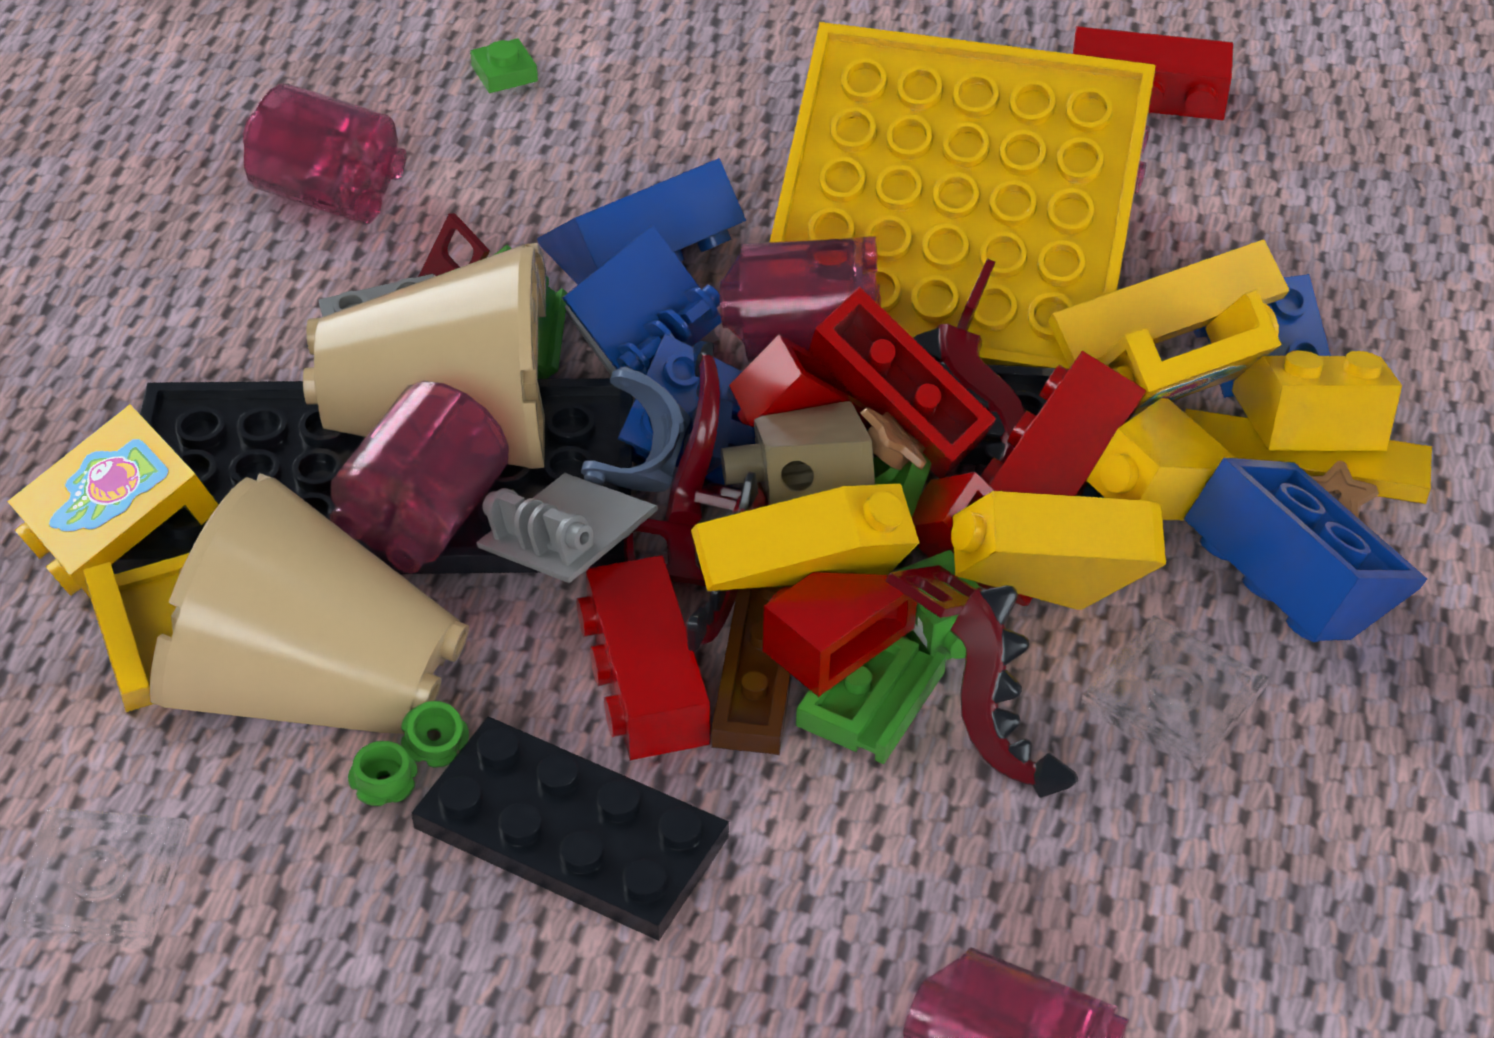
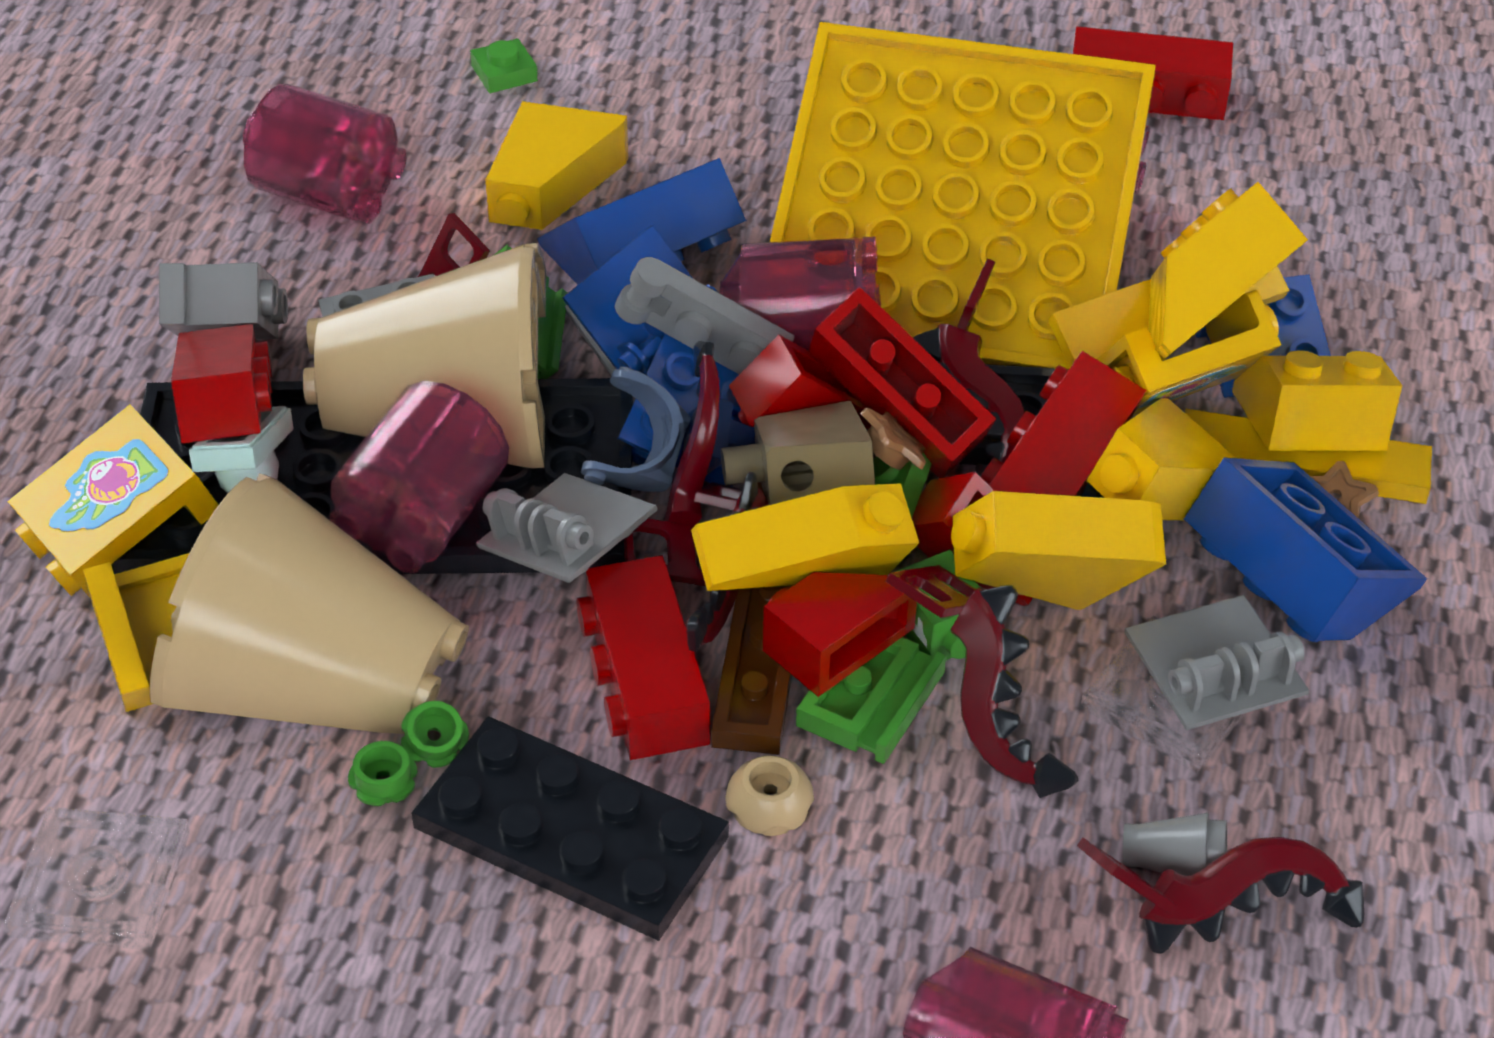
none -> light grey hips [159,262,288,339]
none -> red brick [171,324,273,443]
none -> light aqua tile [189,406,294,493]
none -> yellow slope [485,101,629,230]
none -> light grey plate [615,257,795,375]
none -> tan plate [725,756,814,836]
none -> dark red piece [1077,837,1365,954]
none -> light grey cone [1123,812,1227,876]
none -> light grey hinge [1124,595,1309,730]
none -> yellow wedge [1148,182,1308,361]

